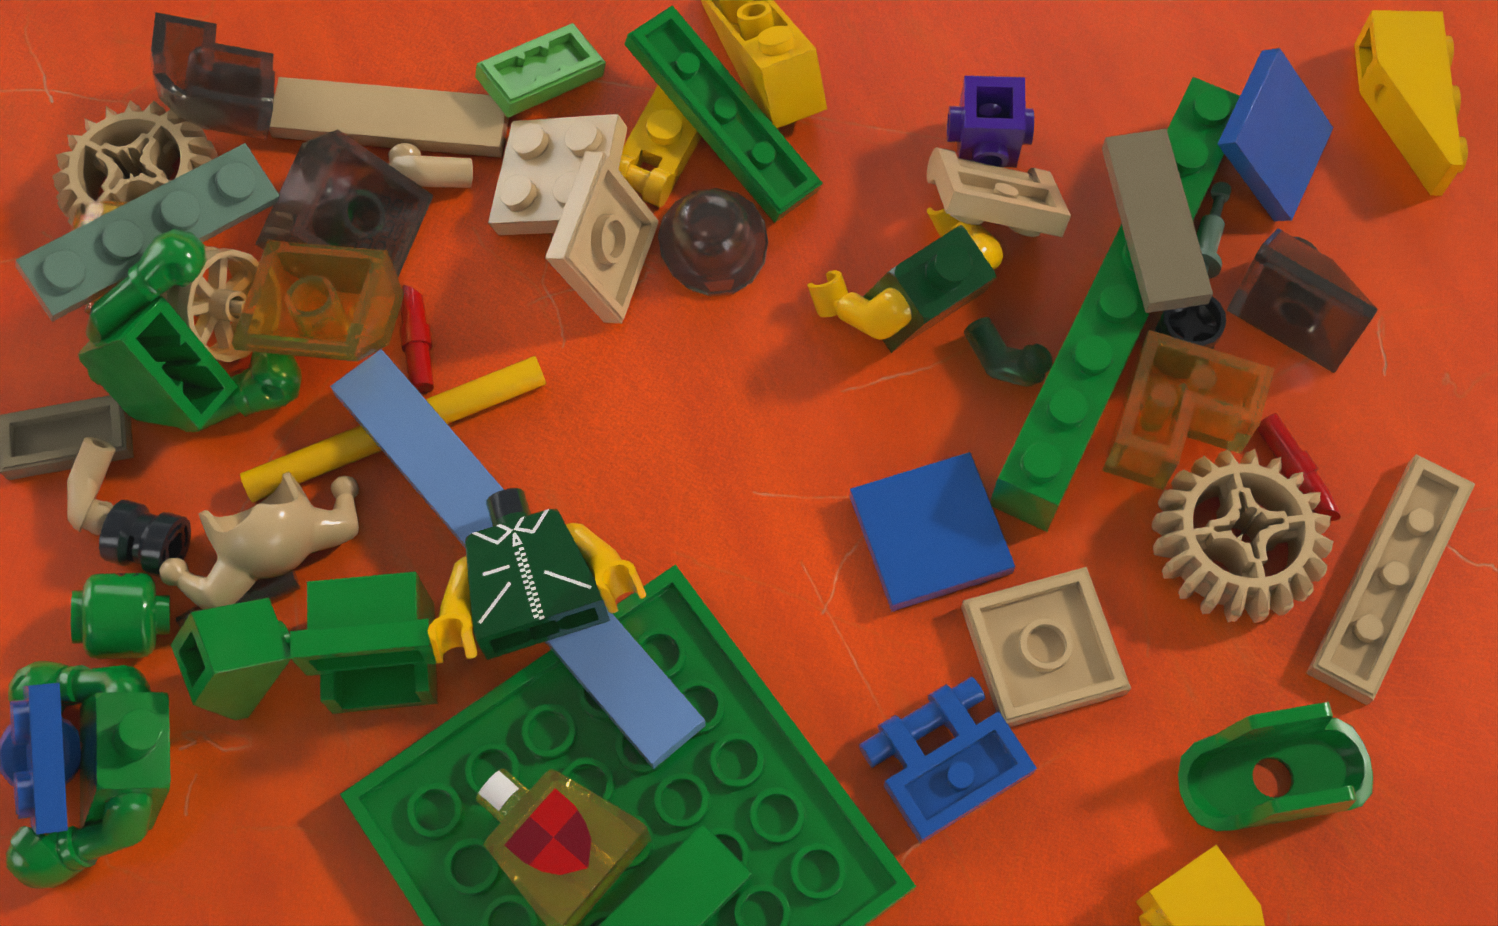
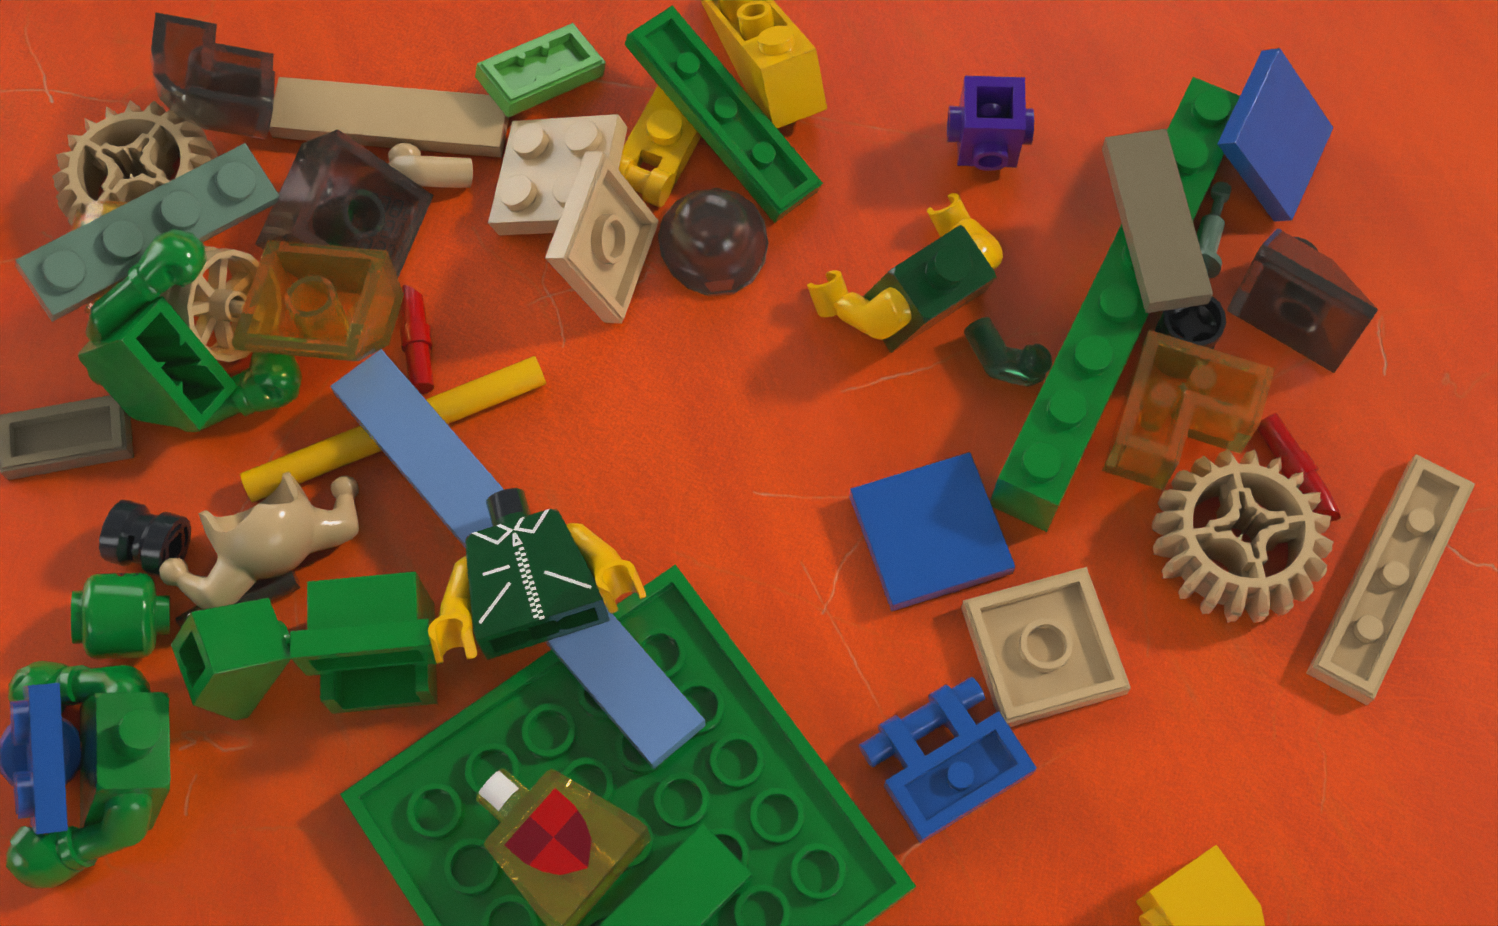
tan arm [67,437,115,535] -> none
tan plate [927,147,1071,237] -> none
green piece [1178,702,1373,831] -> none
yellow slope [1354,10,1468,196] -> none

